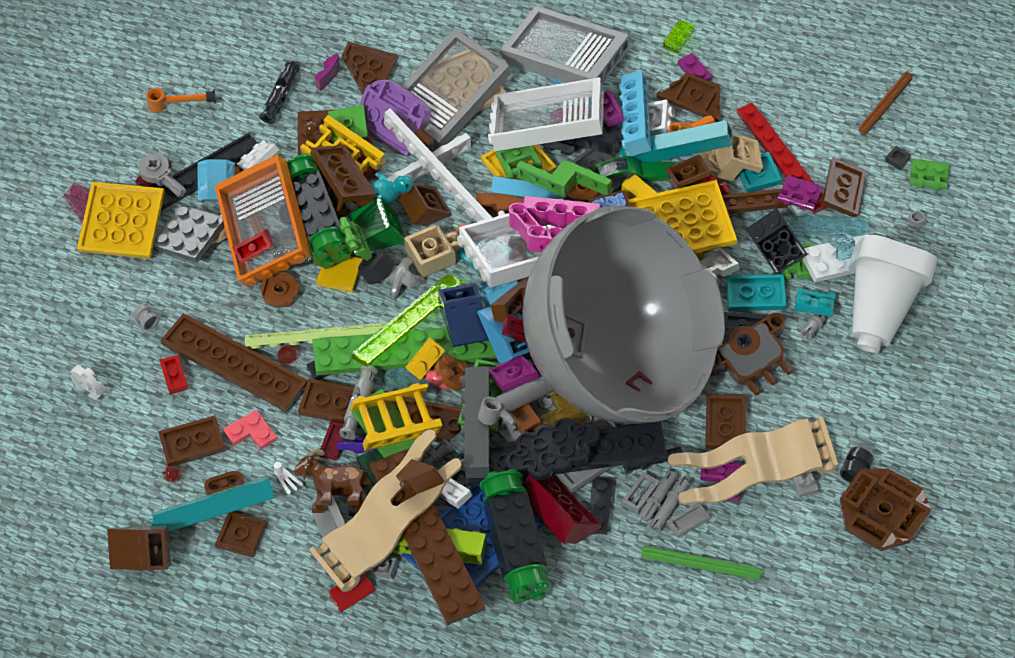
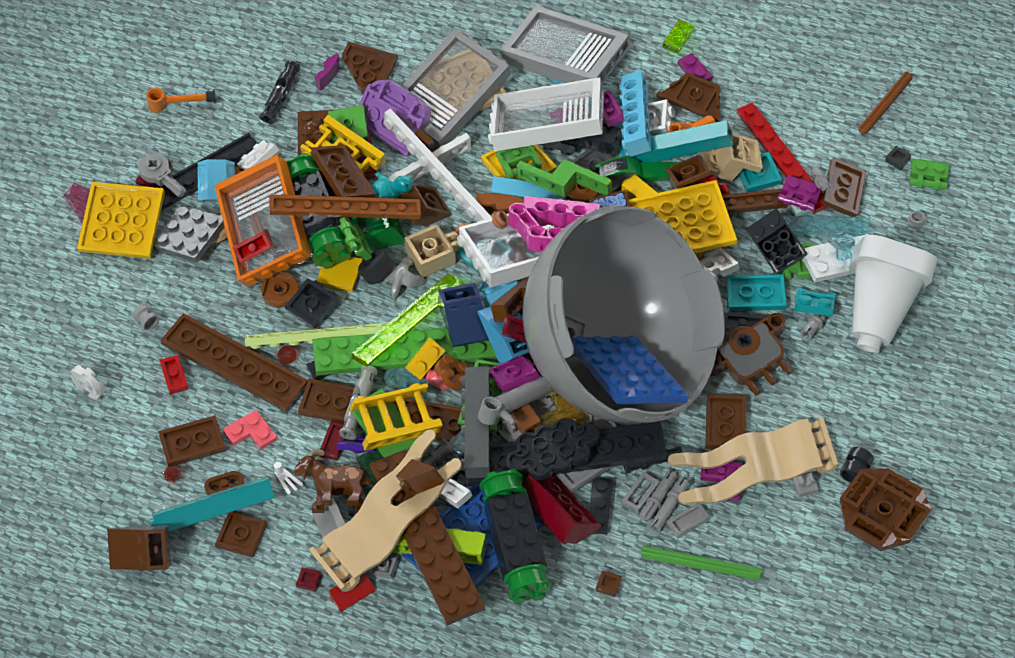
none -> dark orange plate [269,194,421,219]
none -> black plate [285,278,340,329]
none -> dark red tile [296,567,322,592]
none -> nougat plate [492,210,509,229]
none -> blue plate [570,335,689,404]
none -> reddish brown plate [596,570,622,597]
none -> light grey axle [811,167,830,191]

